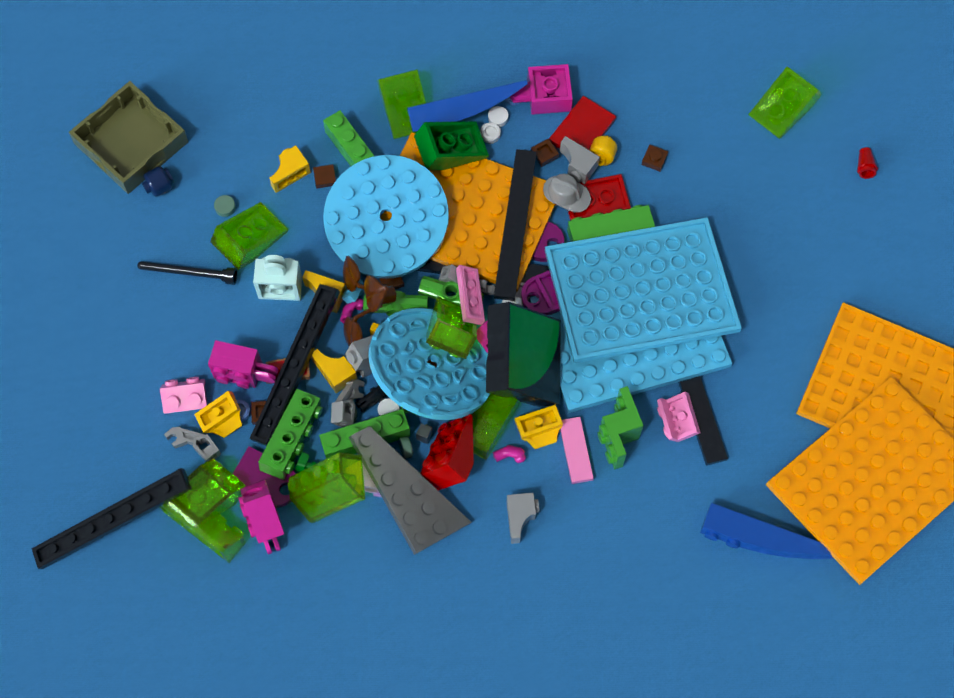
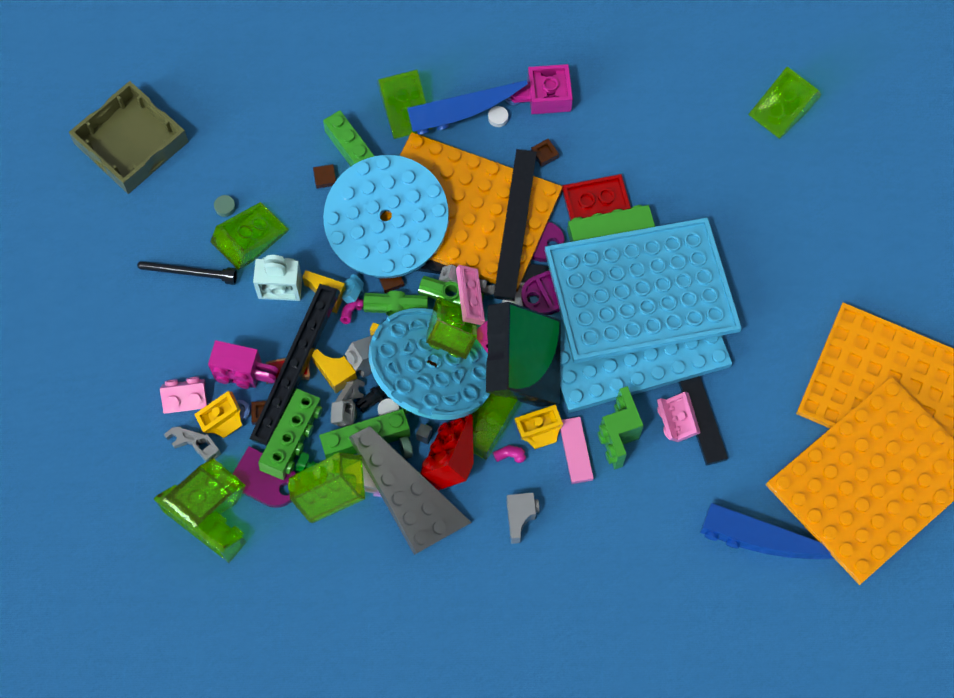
black tile [31,468,192,569] -> none
dark blue head [142,166,174,197] -> none
dark pink brick [238,480,284,555] -> none
yellow arch [269,145,311,193] -> none
reddish brown plant [343,255,396,346] -> none
green slope [414,121,489,171] -> none
white tile [480,123,501,144] -> none
light grey piece [543,174,591,213] -> none
red tile [549,96,616,150] -> none
light grey arch [560,136,600,184] -> none
yellow head [589,136,618,166] -> none
reddish brown plate [641,144,668,172] -> none
red cone [857,147,878,179] -> none

